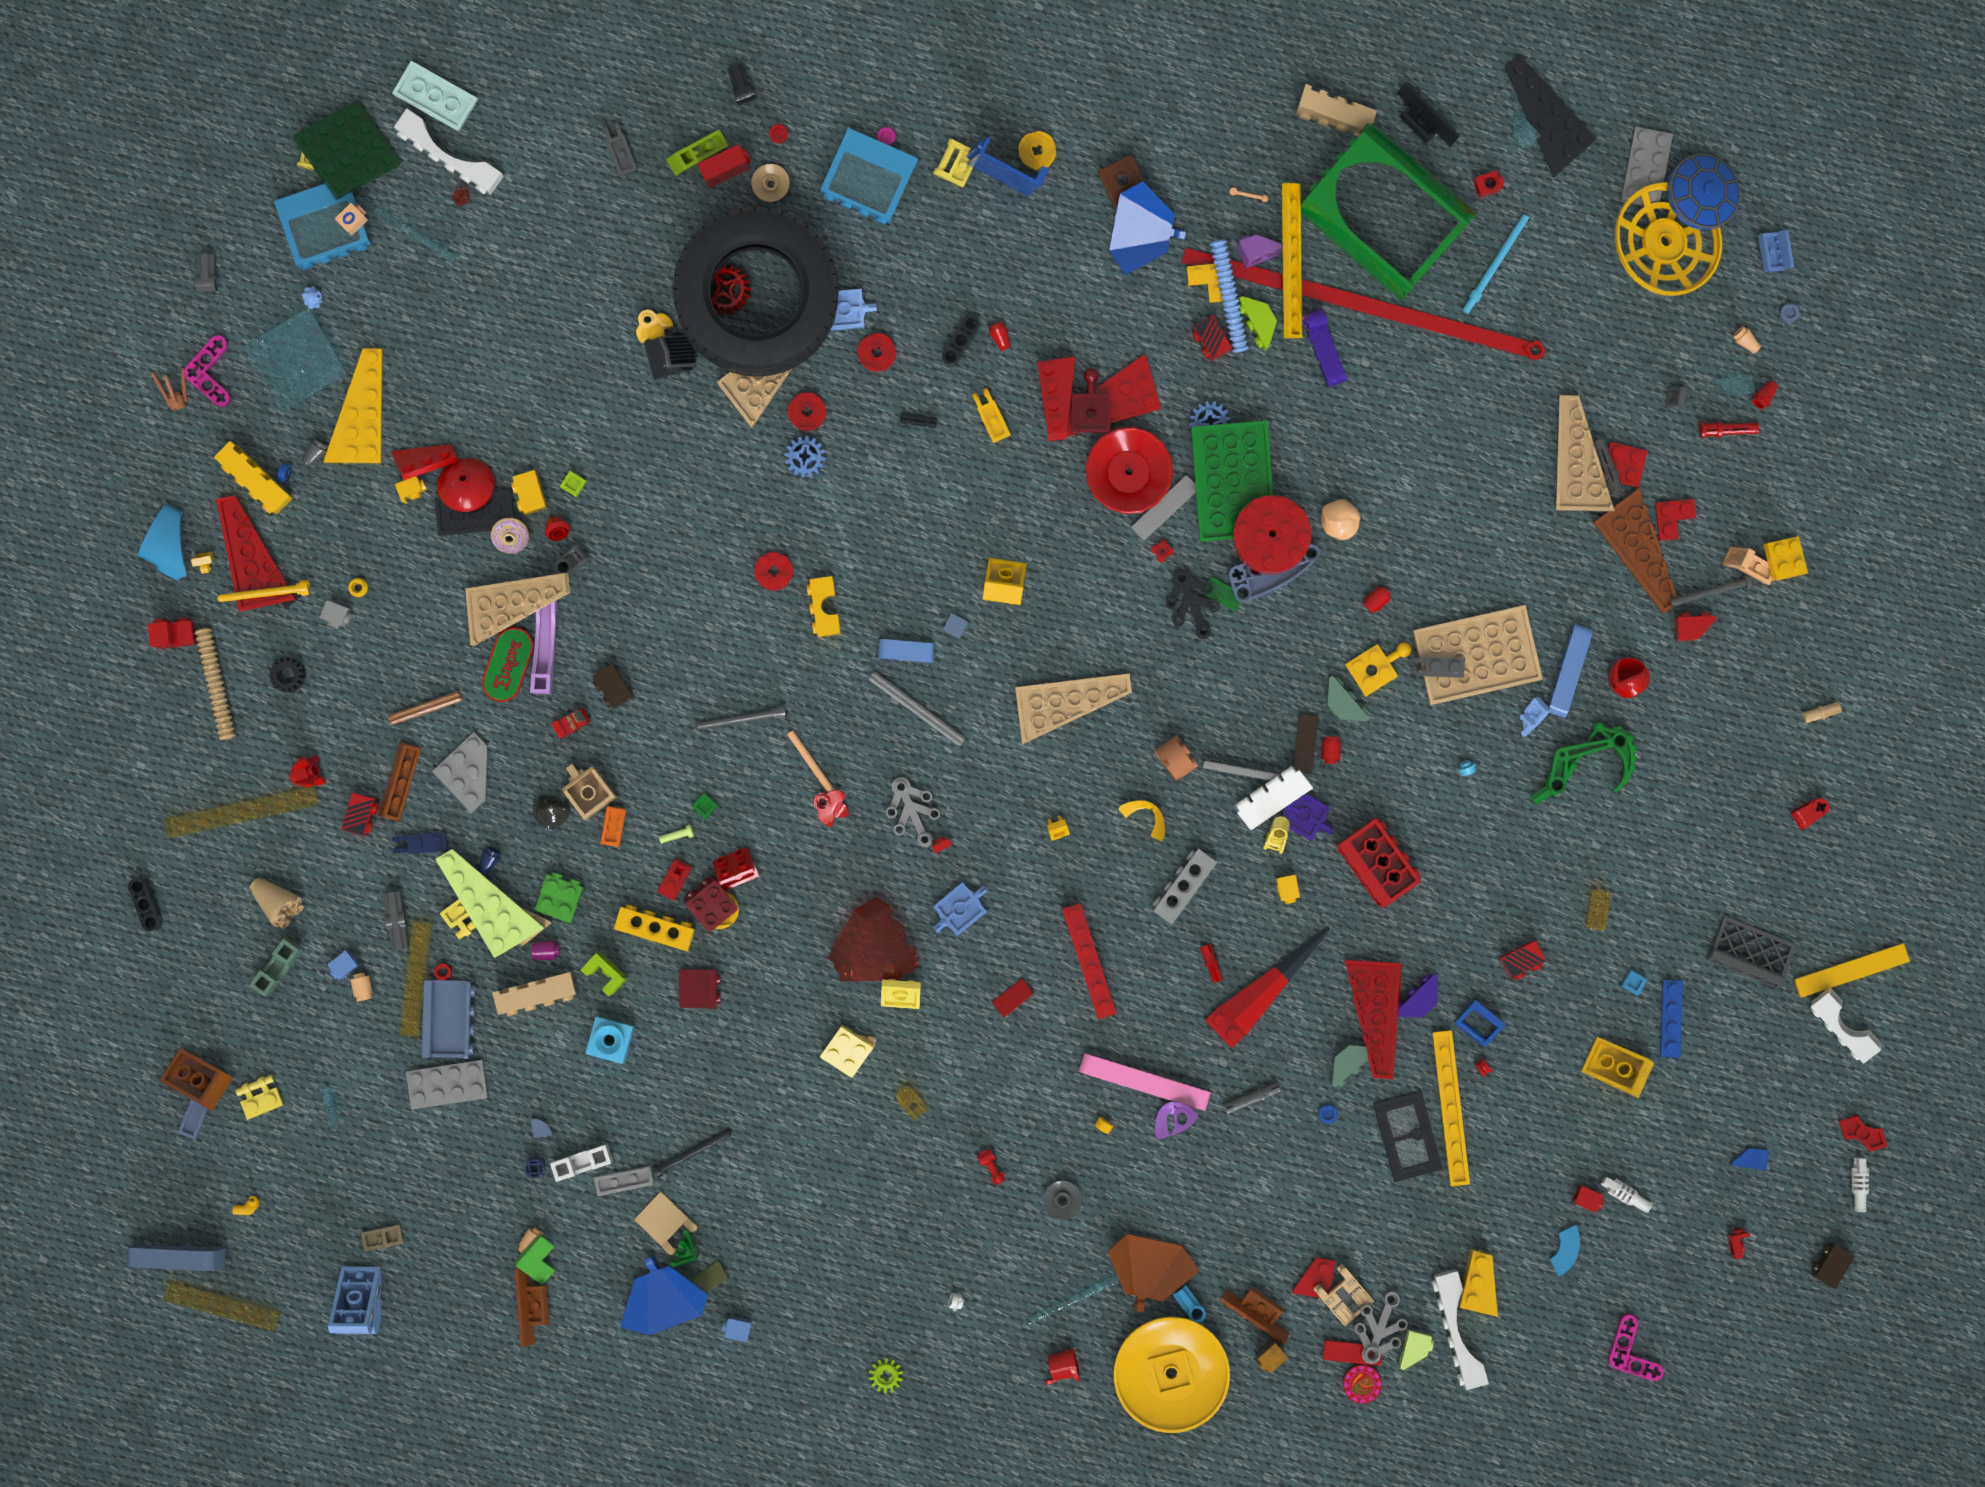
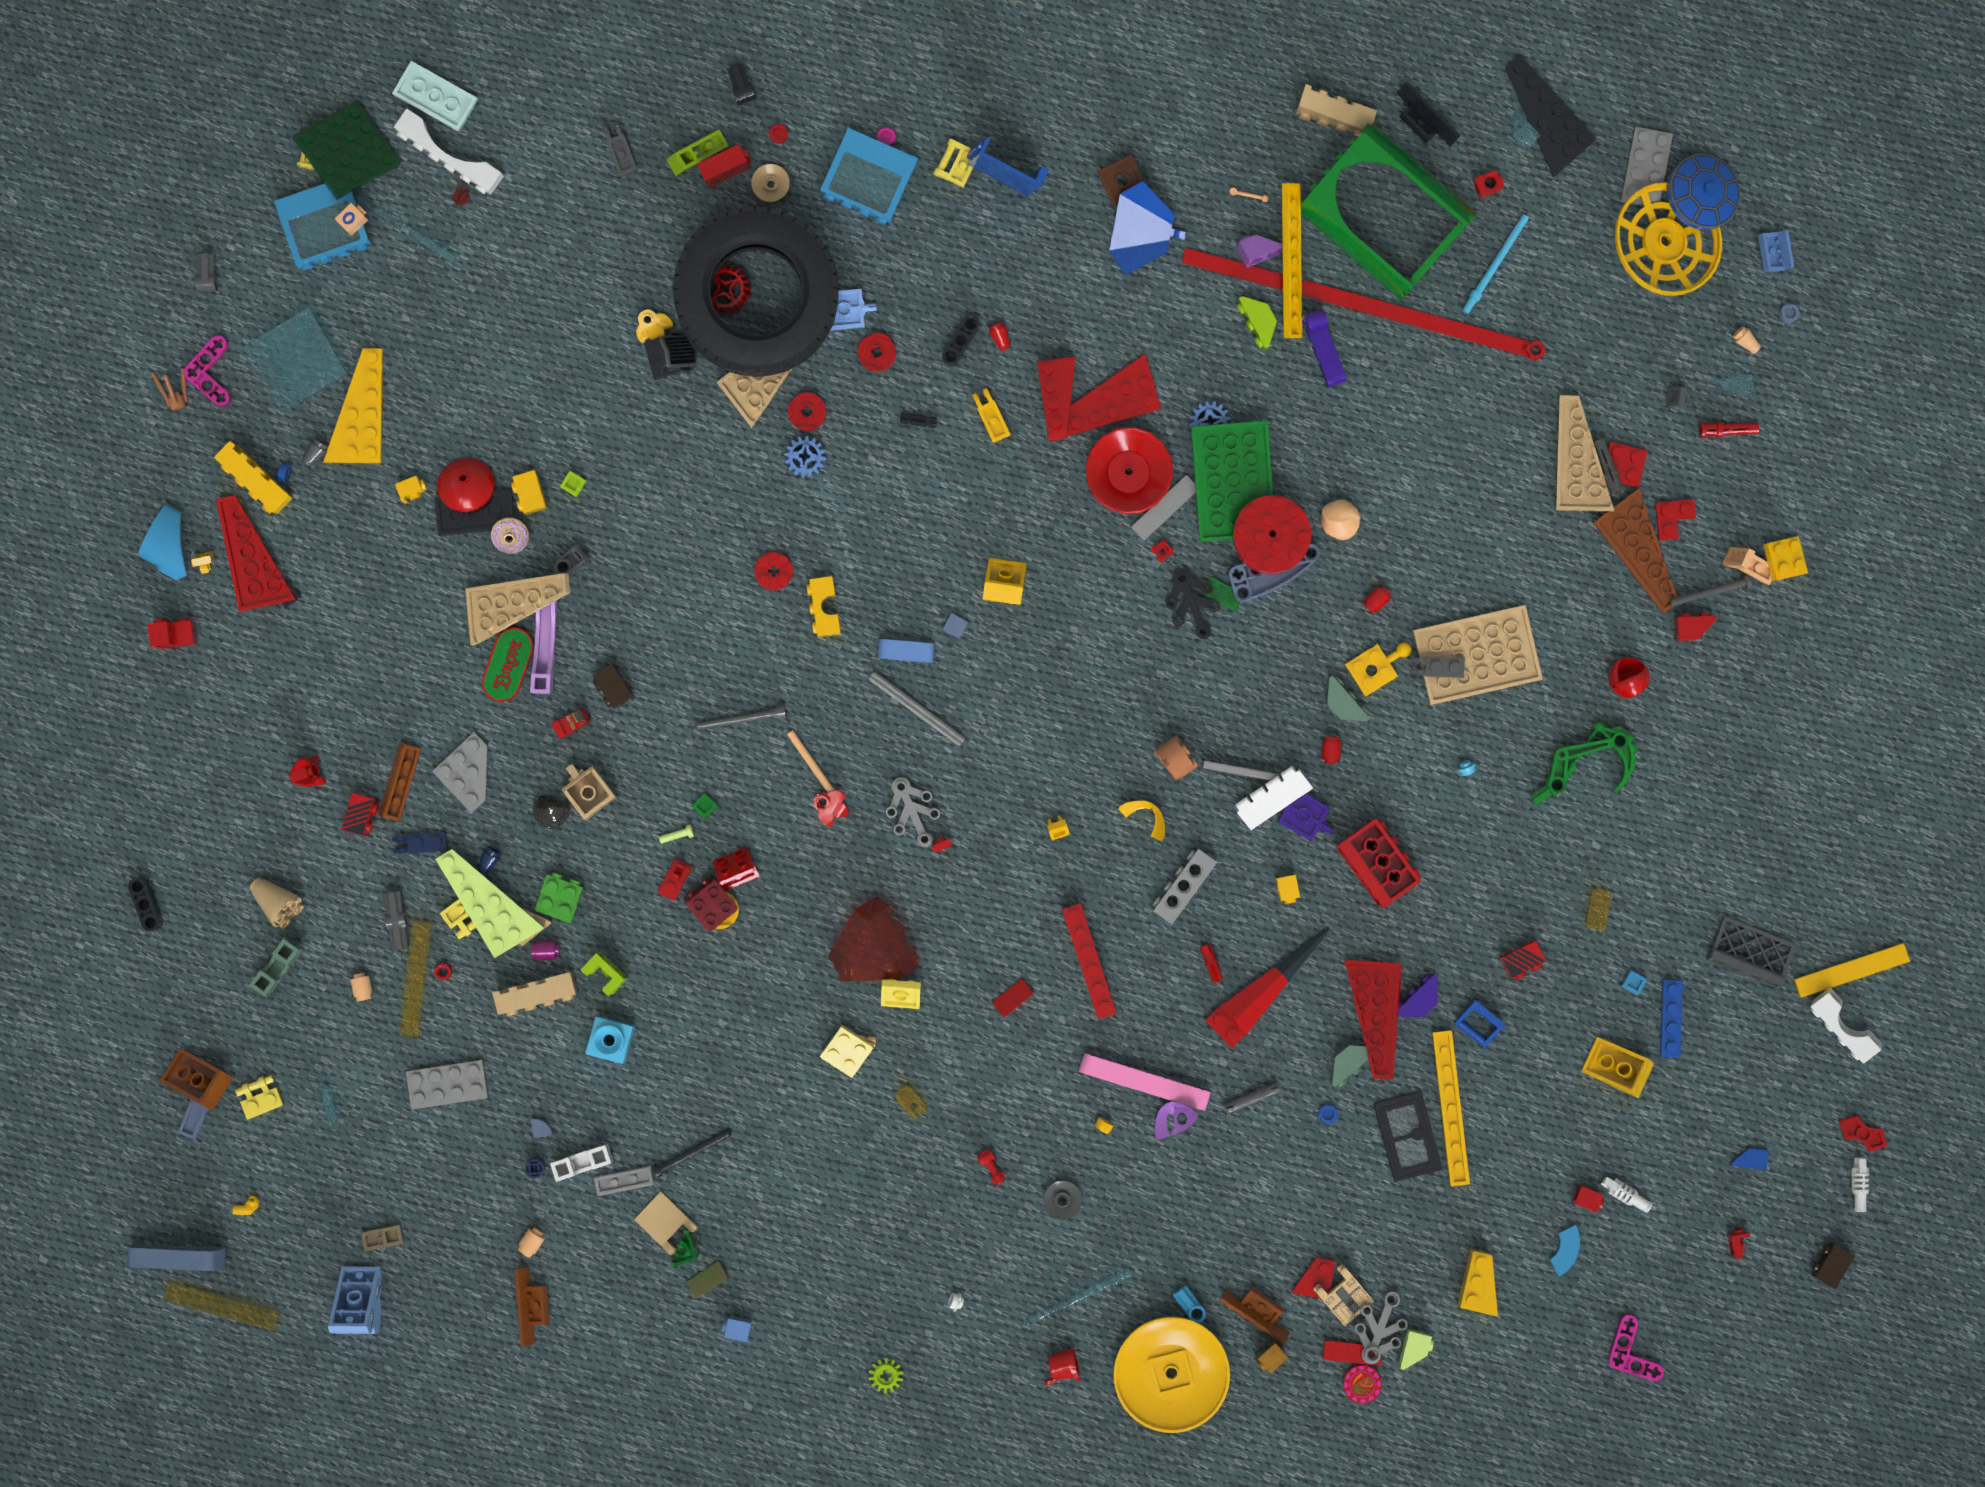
clear yellow tile [164,786,319,838] -> none
tan piece [194,628,236,740] -> none
yellow piece [217,580,311,602] -> none
black tyre [269,657,306,692] -> none
light blue plant [302,286,322,309] -> none
light grey brick [320,600,352,629] -> none
medium blue brick [328,950,361,980] -> none
yellow plate [348,578,368,597] -> none
medium nougat axle [388,691,462,725] -> none
red wing [391,444,458,481] -> none
sand blue panel [422,980,476,1059] -> none
bright green tile [513,1234,555,1285] -> none
red cone [544,516,570,541] -> none
orange plate [600,806,627,847] -> none
yellow brick [614,904,696,951] -> none
blue panel [620,1255,708,1335] -> none
dark red bracket [679,969,721,1009] -> none
medium blue plate [932,882,988,936] -> none
tan wing [1015,674,1132,744] -> none
yellow plate [1018,131,1056,170] -> none
dark red plate [1072,368,1110,433] -> none
dark orange panel [1107,1234,1200,1312] -> none
yellow plate [1187,264,1223,303] -> none
brick [1191,315,1232,362] -> none
light blue piece [1210,239,1249,353] -> none
light yellow piece [1263,816,1290,854] -> none
dark brown tile [1293,714,1319,774] -> none
white arch [1431,1269,1489,1390] -> none
red bush [1474,1058,1492,1077] -> none
light blue slope [1520,697,1551,737] -> none
medium blue beam [1548,623,1593,718] -> none
red cone [1752,381,1778,409] -> none
red piece [1790,798,1830,830] -> none
tan axle [1802,702,1842,724] -> none

